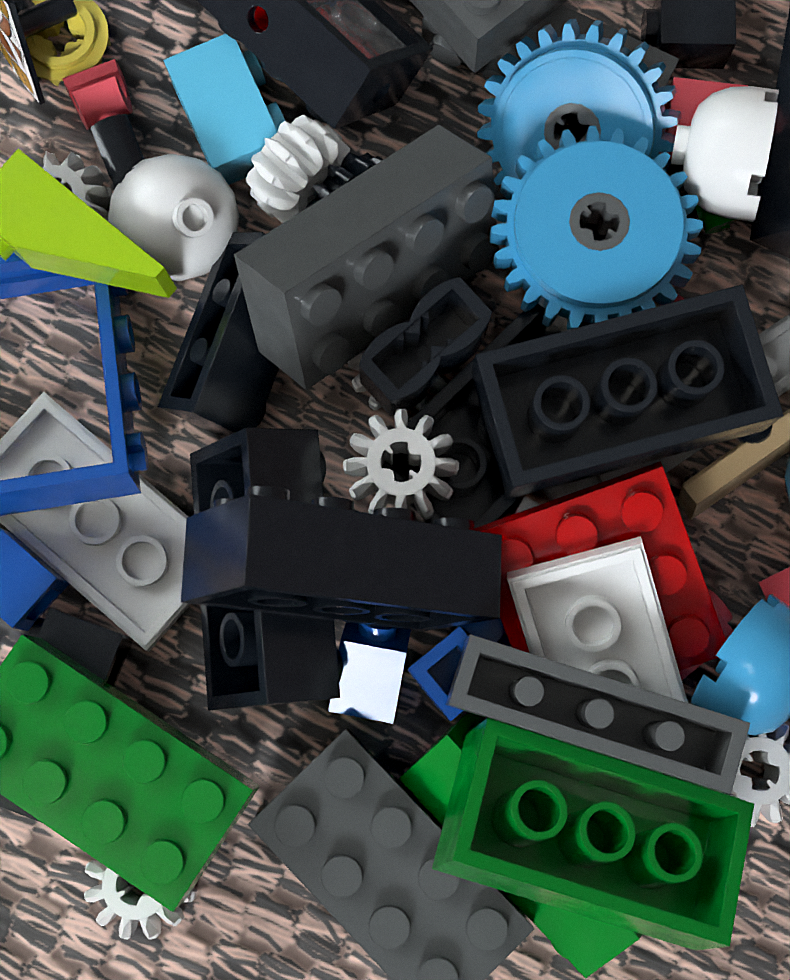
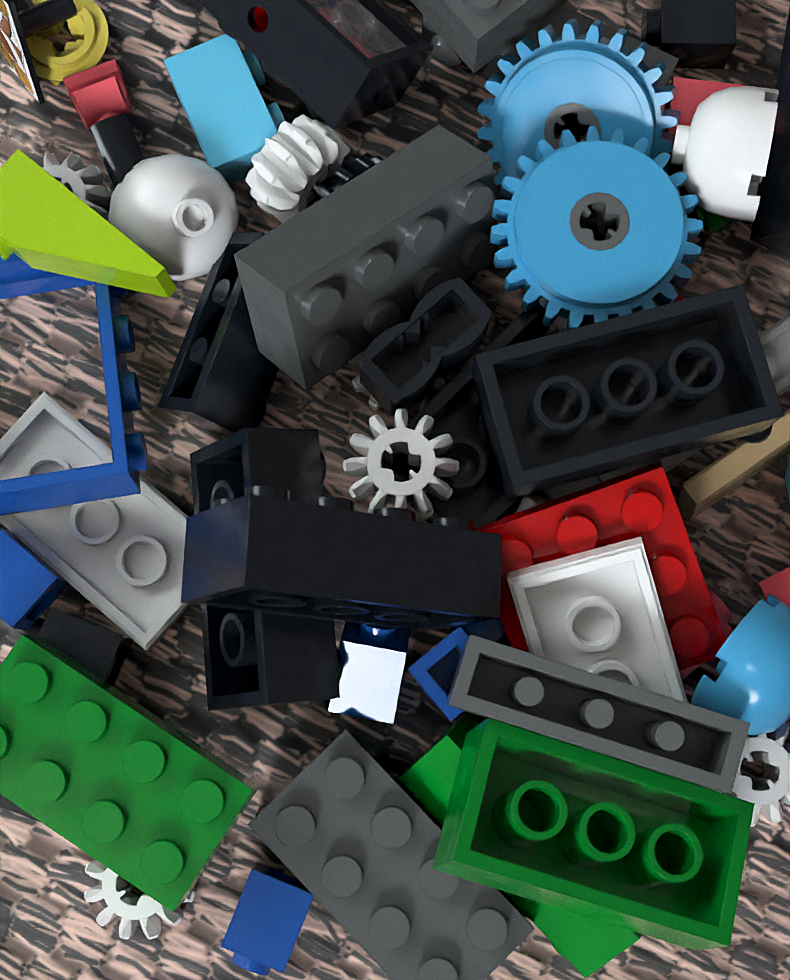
none -> blue brick [220,863,314,975]

